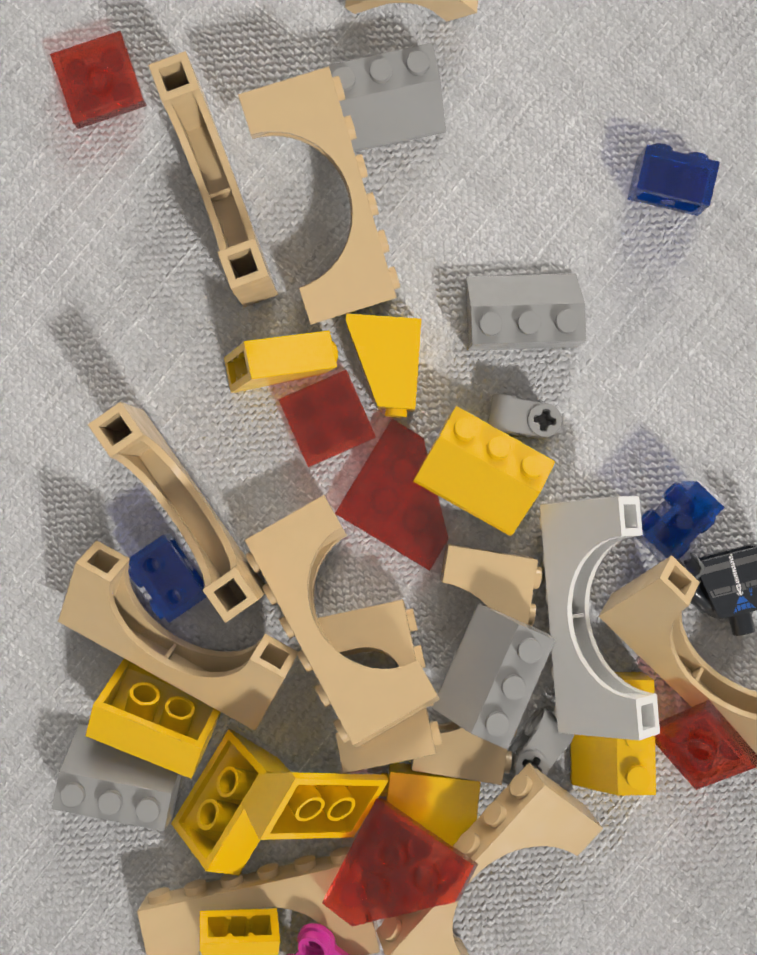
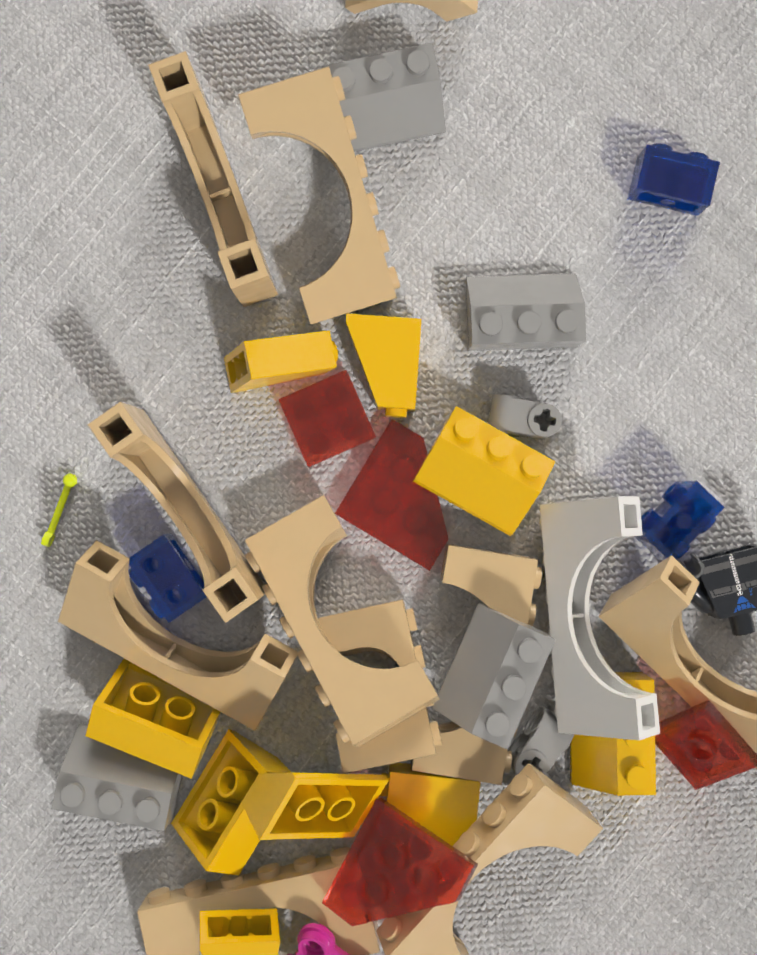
clear red plate [50,31,147,129] -> none
none -> neon yellow hinge [41,473,77,547]

